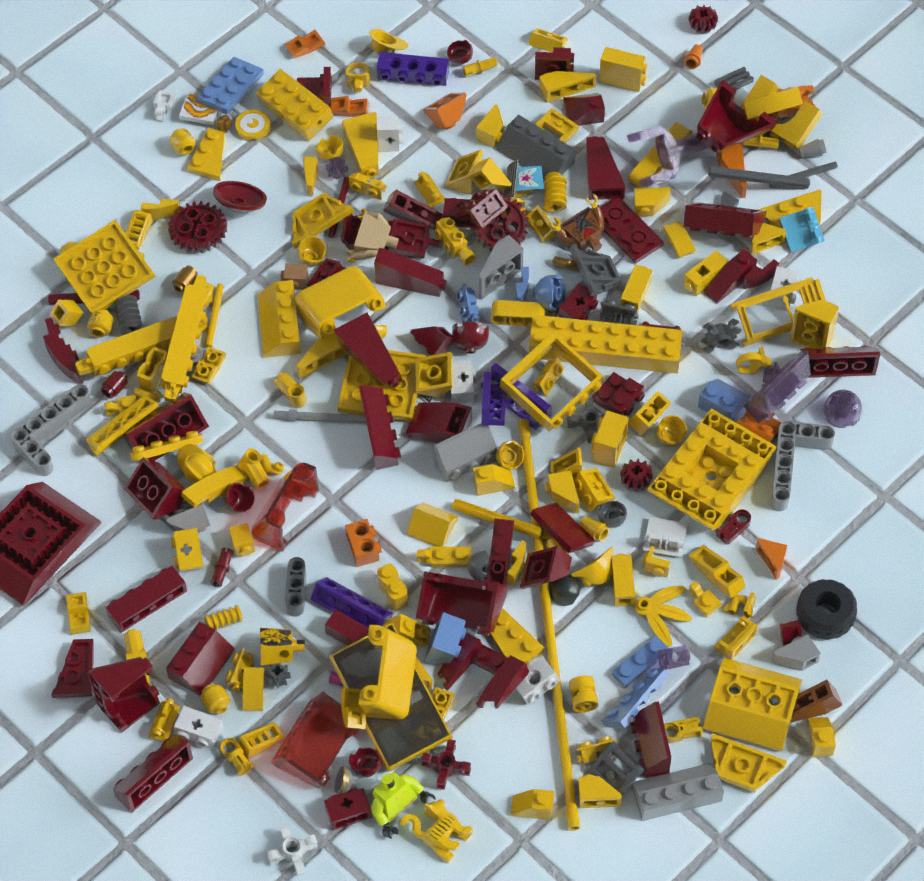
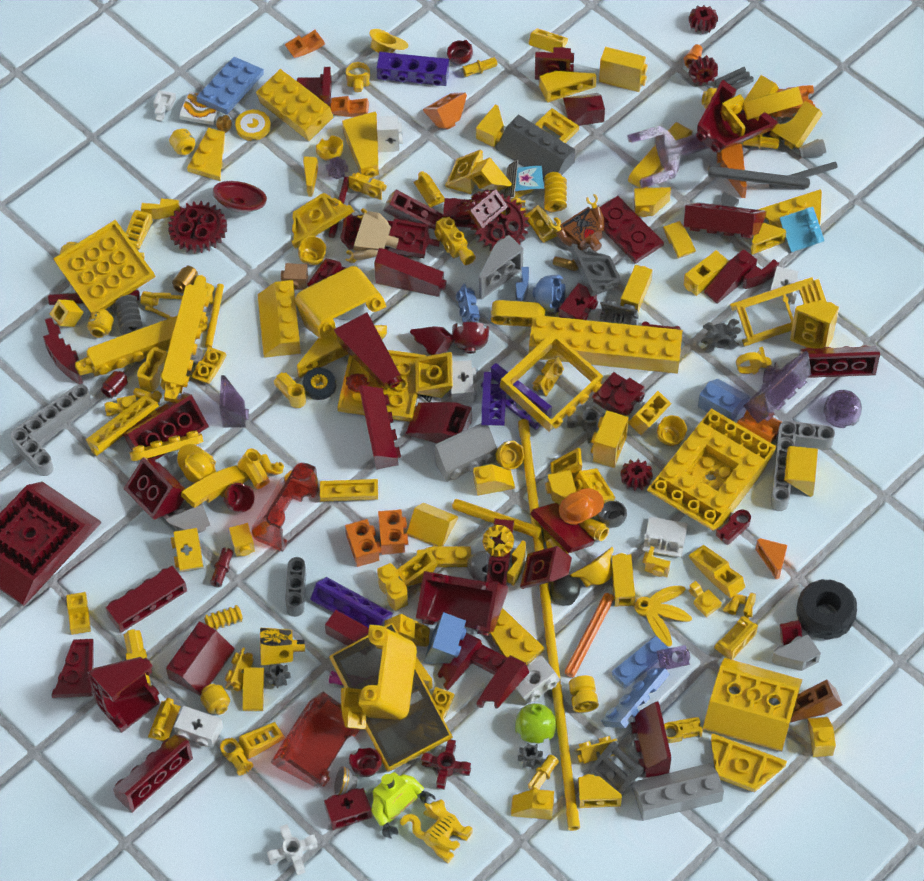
light grey bar [273,409,366,423] -> none
dark red slope [586,136,625,200] -> none
none -> yellow plant [140,291,183,319]
none -> clear purple slope [219,375,250,428]
none -> black bush [302,367,336,400]
none -> yellow plate [320,479,378,502]
none -> clear red animal [346,373,369,393]
none -> orange brick [378,509,409,555]
none -> yellow slope [397,547,438,586]
none -> yellow gear [482,525,514,557]
none -> lime cylinder [515,703,556,743]
none -> dark grey gear [518,743,543,770]
none -> yellow axle [528,754,559,790]
none -> orange piece [559,488,604,525]
none -> orange axle [565,593,614,678]
none -> dark red gear [688,55,718,86]
none -> yellow bracket [720,94,745,137]
none -> yellow slope [784,446,818,497]

